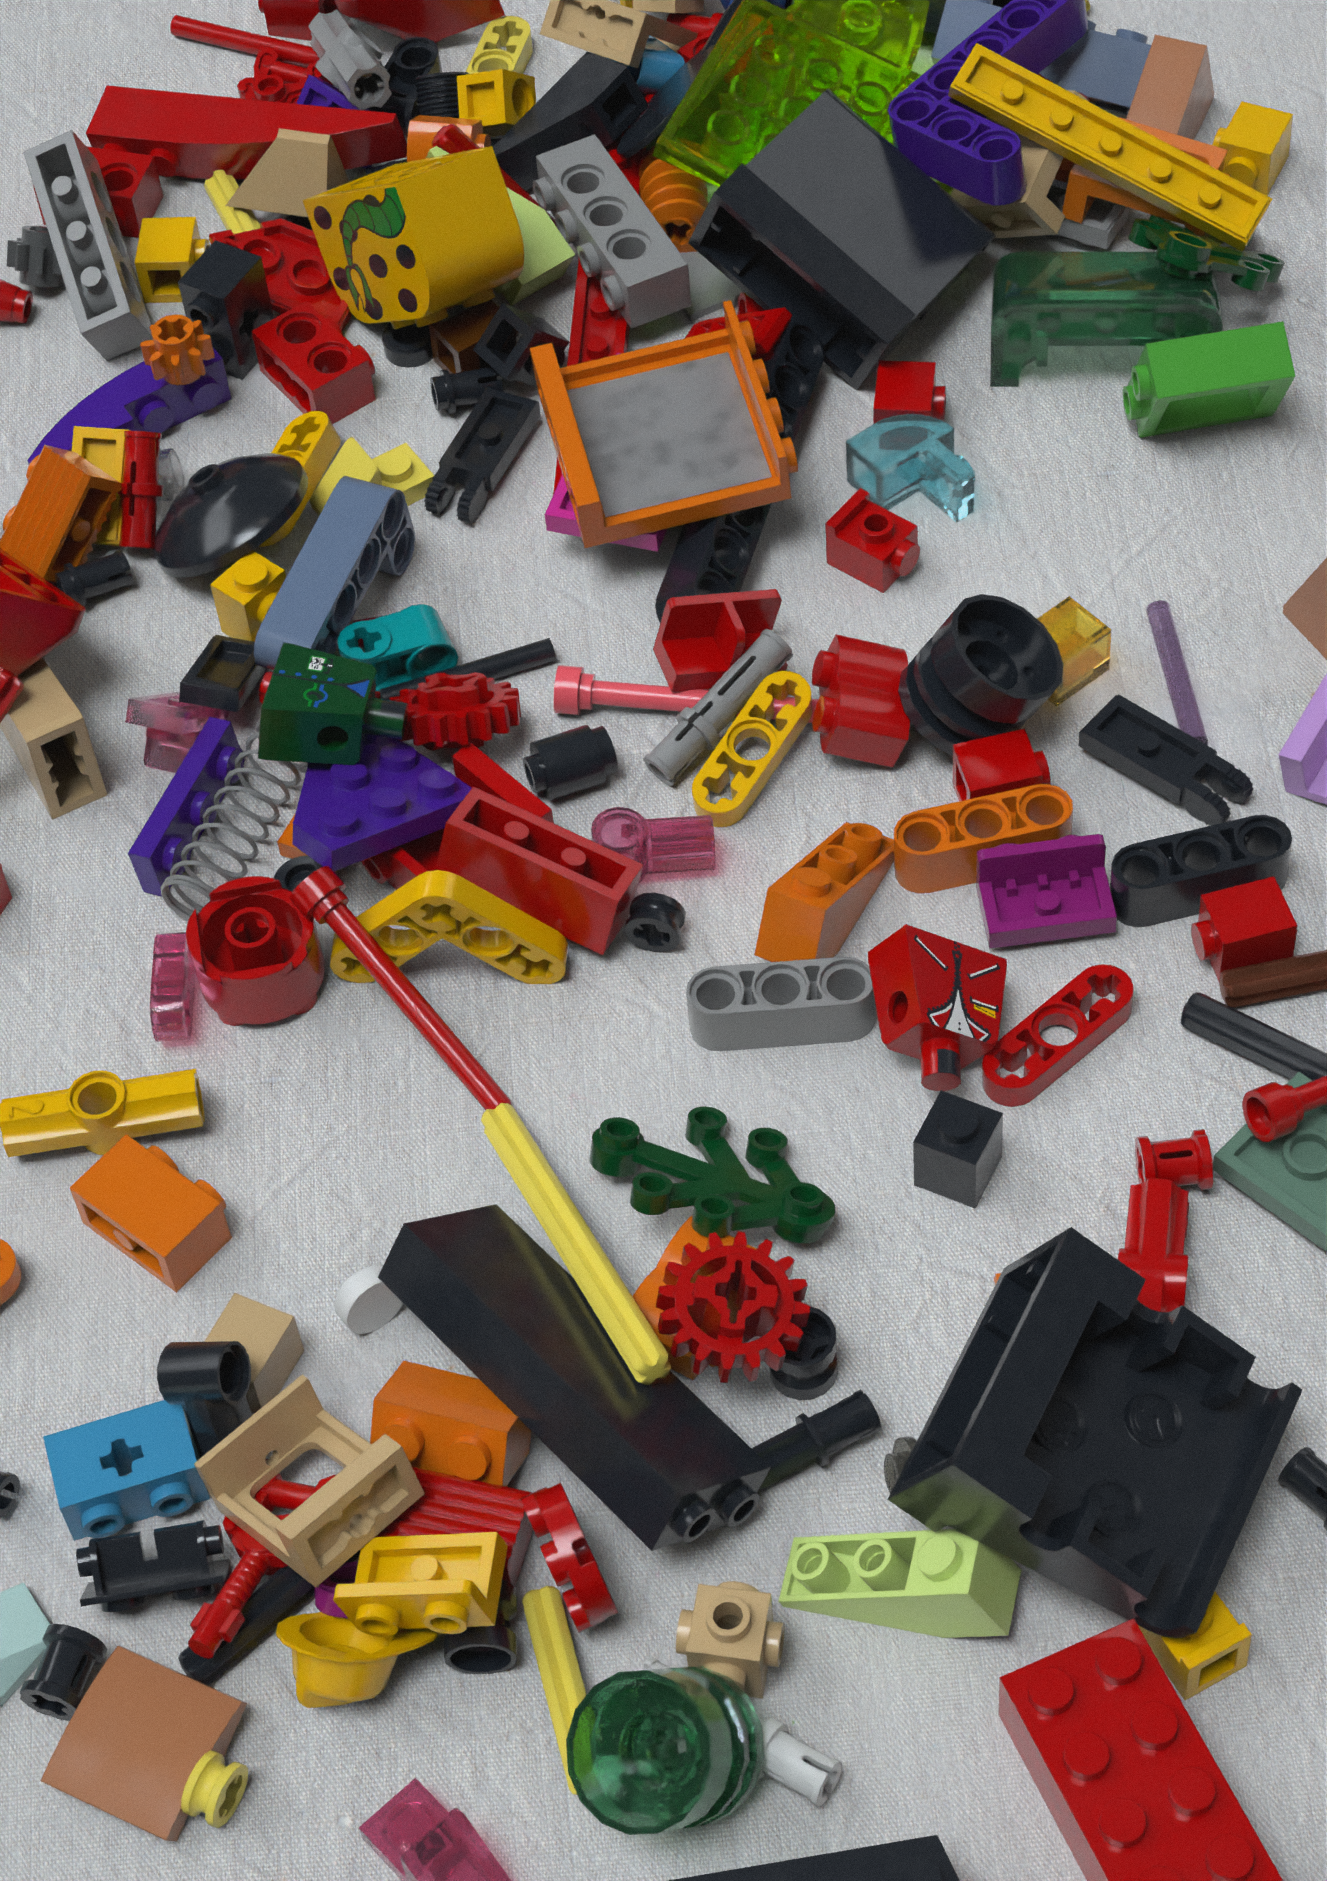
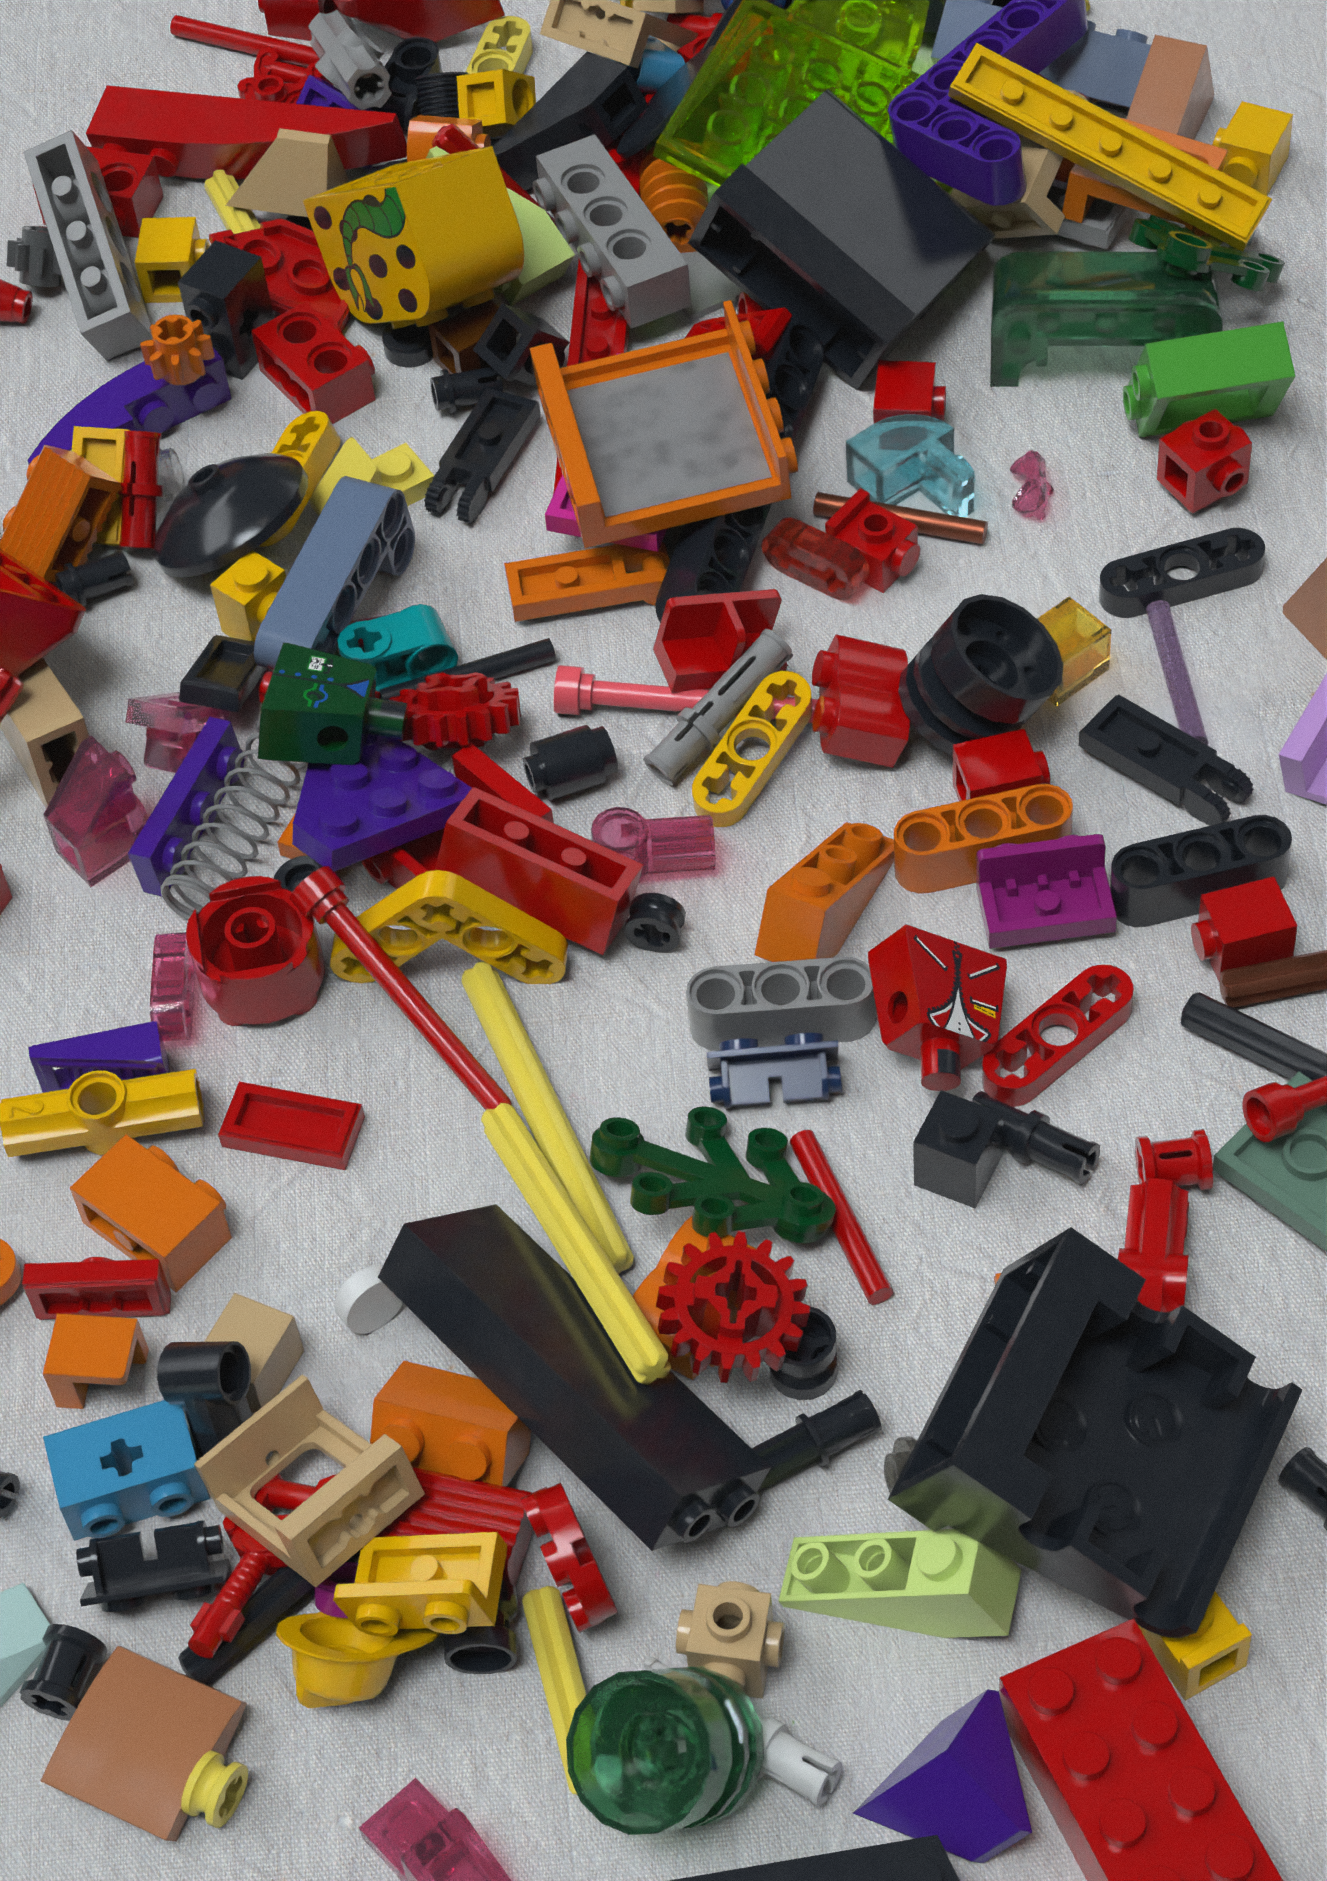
none -> red plate [22,1257,171,1320]
none -> dark purple slope [28,1021,170,1093]
none -> orange panel [42,1313,149,1409]
none -> clear pink slope [43,735,148,887]
none -> red tile [218,1081,365,1170]
none -> light yellow axle [461,962,634,1274]
none -> orange plate [504,542,670,622]
none -> hinge [706,1033,842,1109]
none -> clear red beam [761,517,870,600]
none -> red bar [789,1130,893,1305]
none -> copper bar [813,492,988,544]
none -> dark purple slope [853,1689,1032,1863]
none -> black pin [972,1091,1100,1184]
none -> clear pink piece [1010,450,1054,520]
none -> black beam [1099,528,1265,618]
none -> red brick [1157,409,1252,514]

